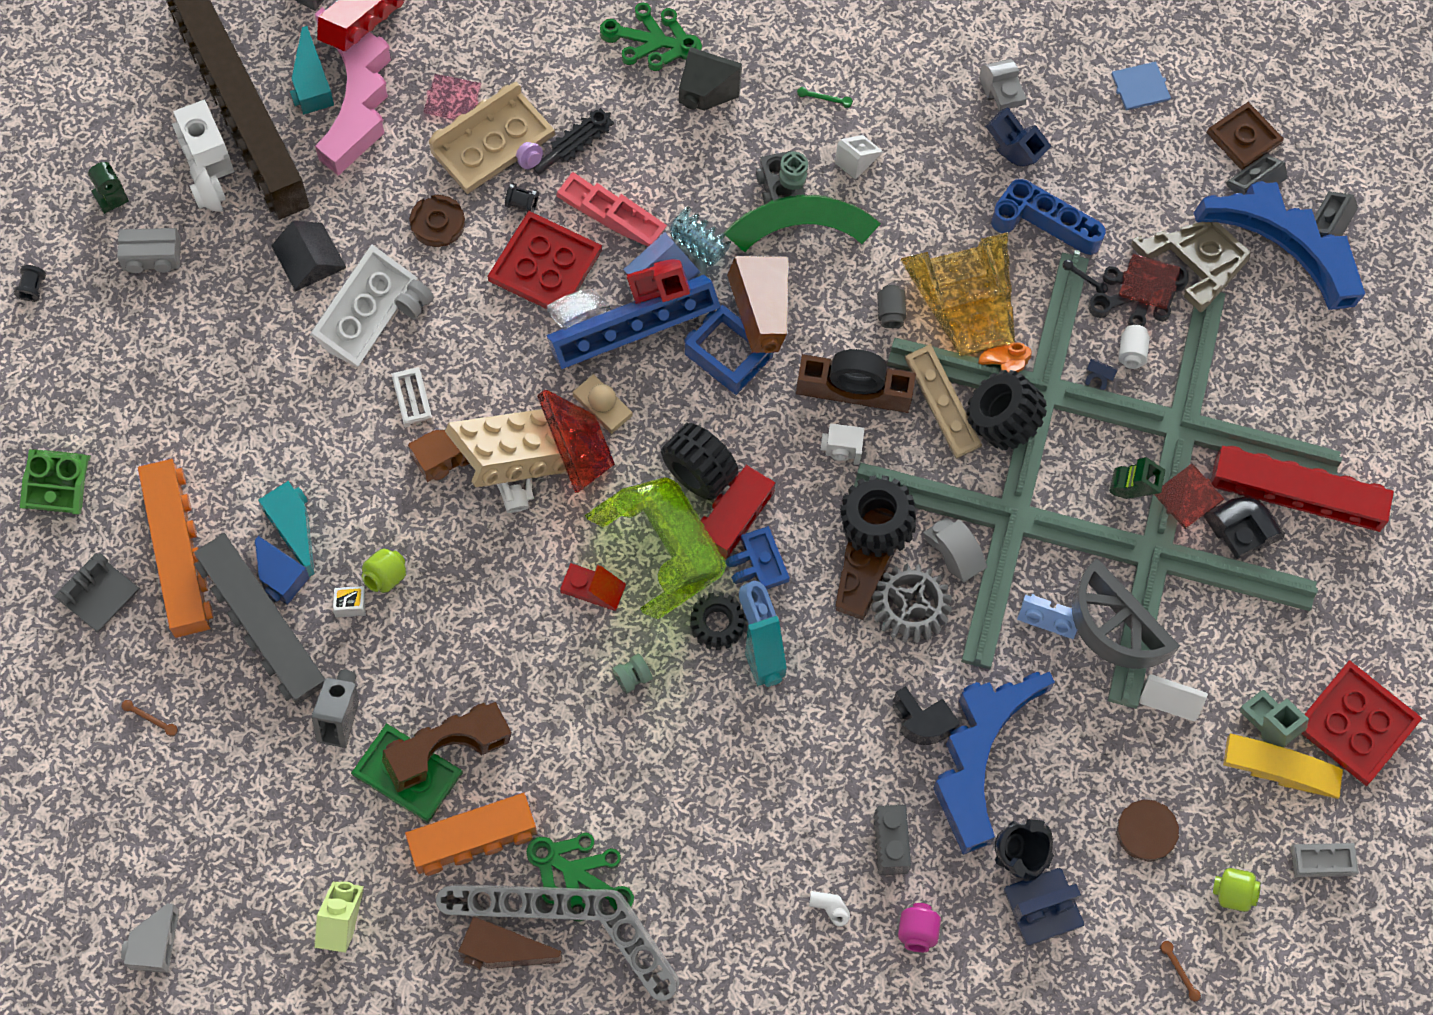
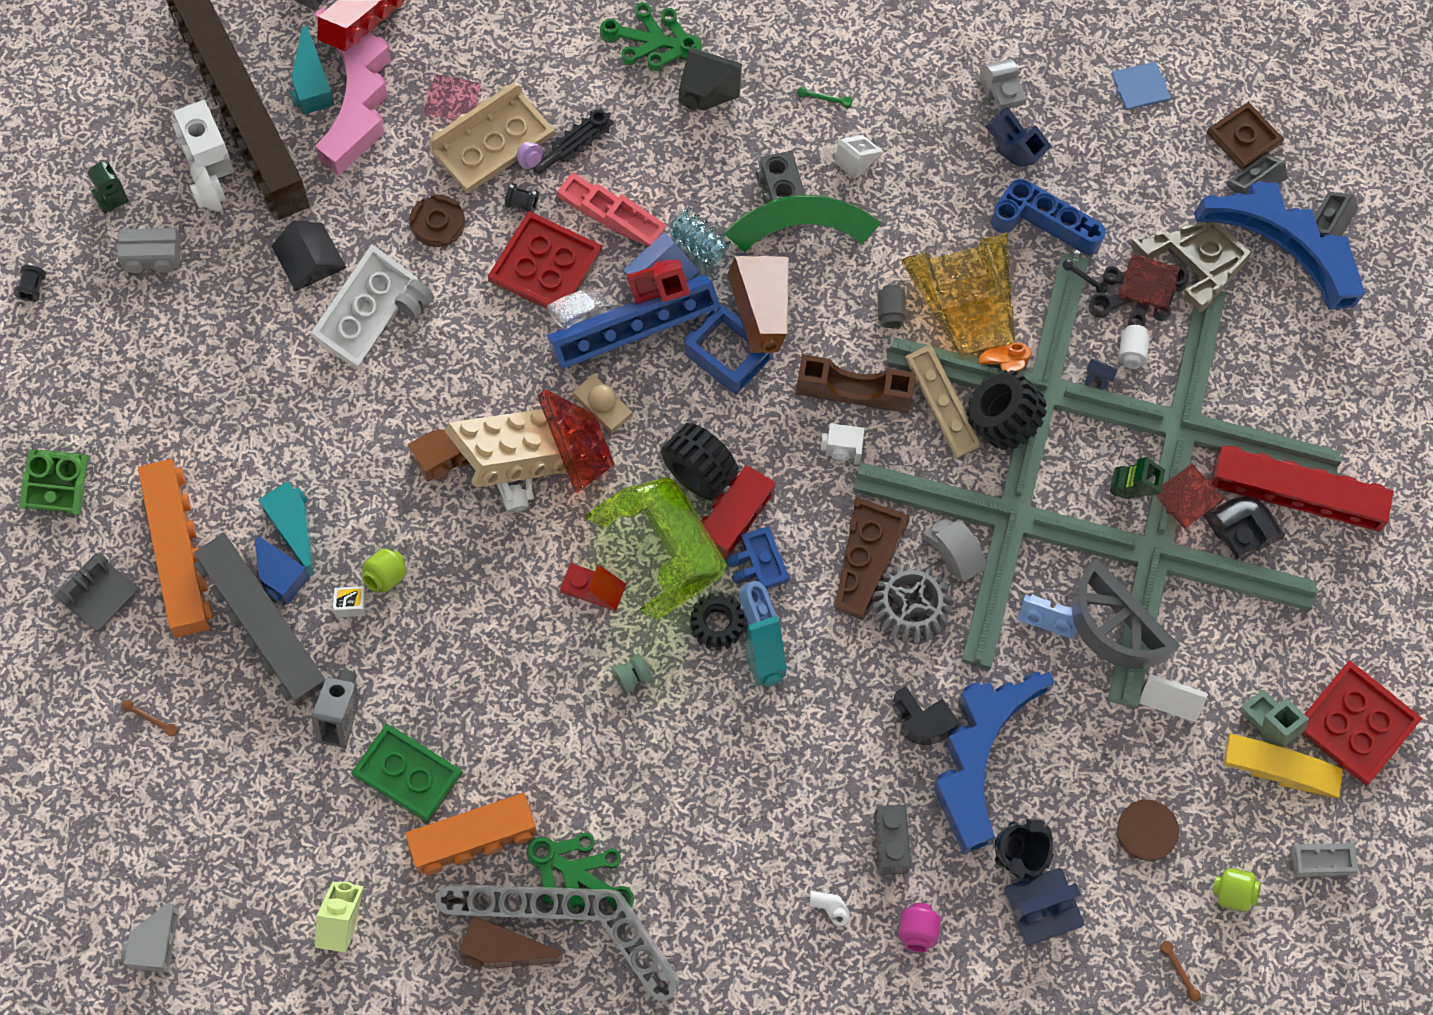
reddish brown arch [382,701,512,792] -> none
white tile [391,367,433,428] -> none
sand green wheel [779,151,808,190] -> none
black tyre [830,349,887,394] -> none
black tyre [840,475,916,557] -> none

